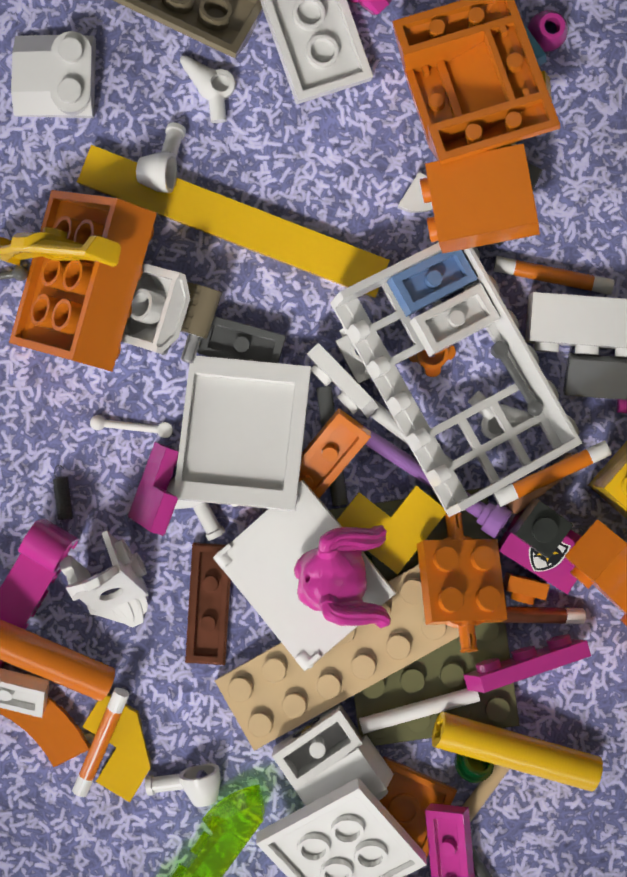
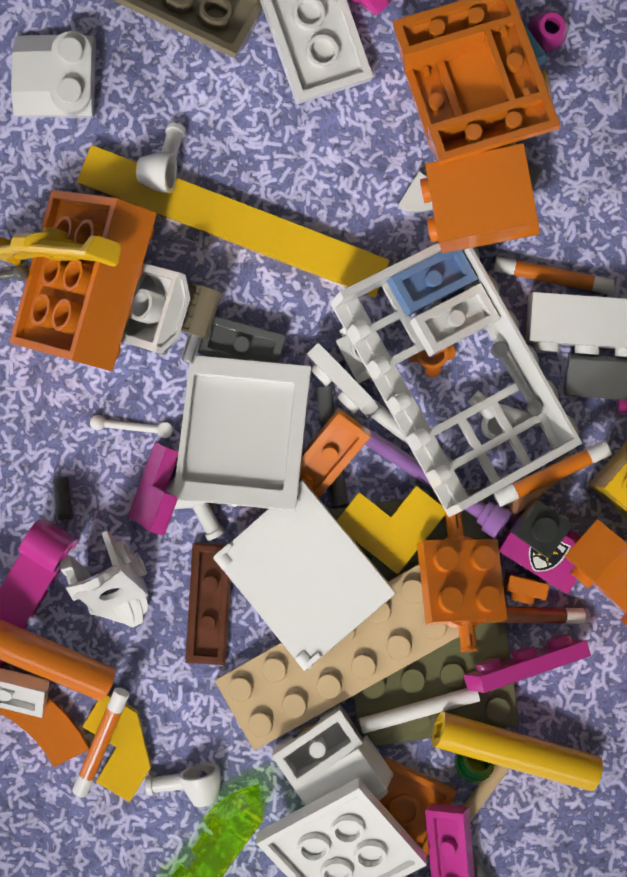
white animal [180,55,236,123] -> none
dark pink hair [294,525,391,629] -> none

